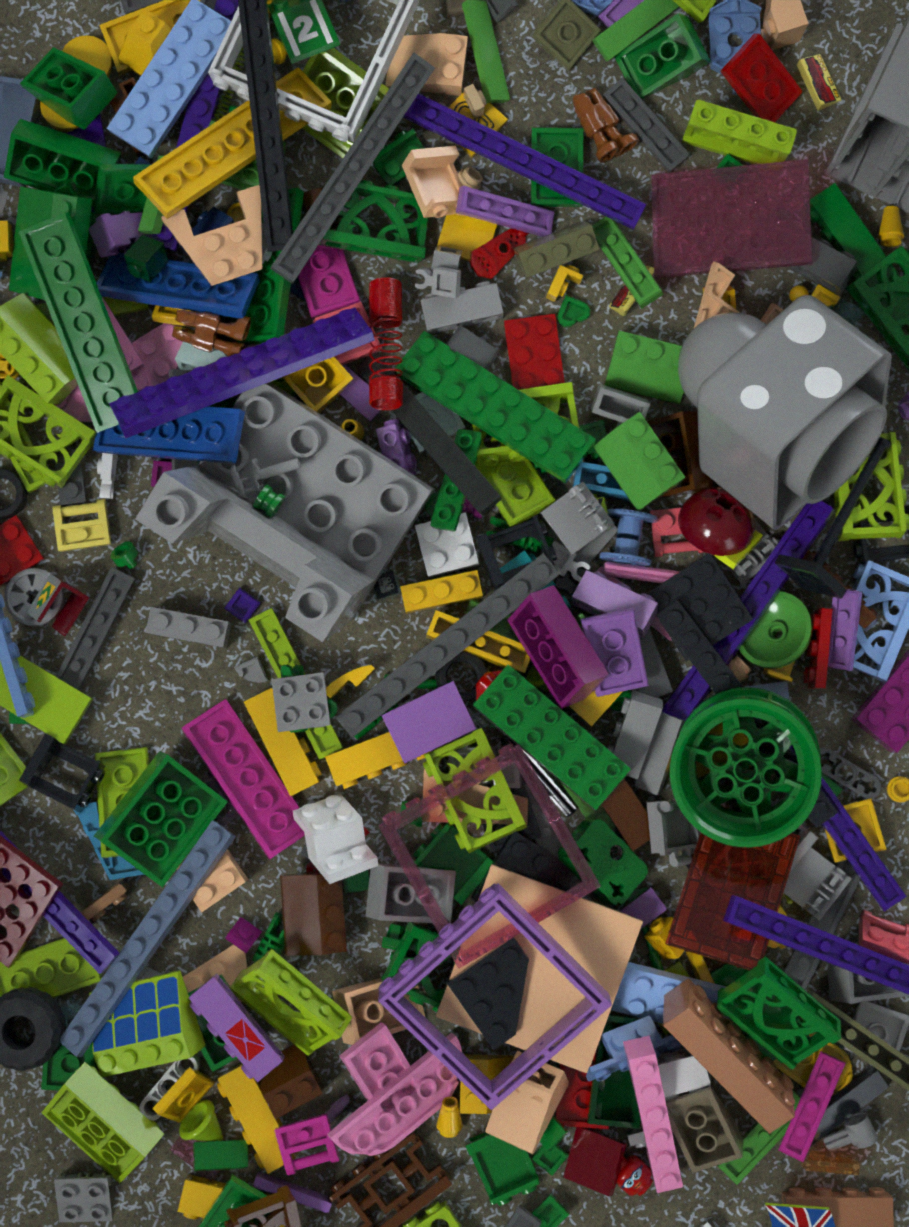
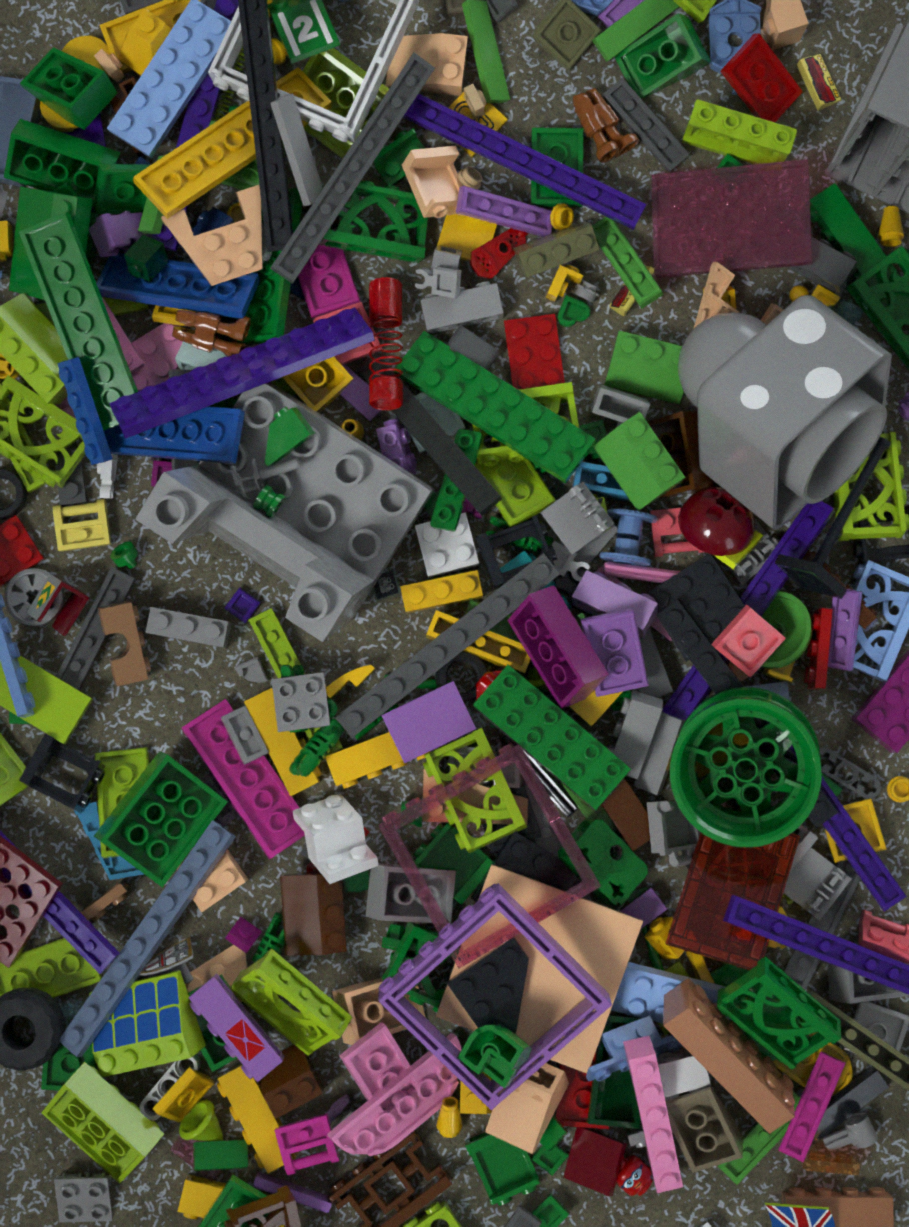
none -> blue plate [57,357,113,465]
none -> light nougat plate [94,49,125,83]
none -> medium nougat arch [98,601,151,686]
none -> shield [139,937,194,984]
none -> light grey plate [221,706,269,765]
none -> green slope [265,406,316,466]
none -> light grey tile [271,94,323,206]
none -> green hinge [289,719,345,777]
none -> green brick [457,1025,532,1089]
none -> yellow plate [550,203,574,230]
none -> light grey plate [575,281,600,302]
none -> coral plate [711,605,786,678]

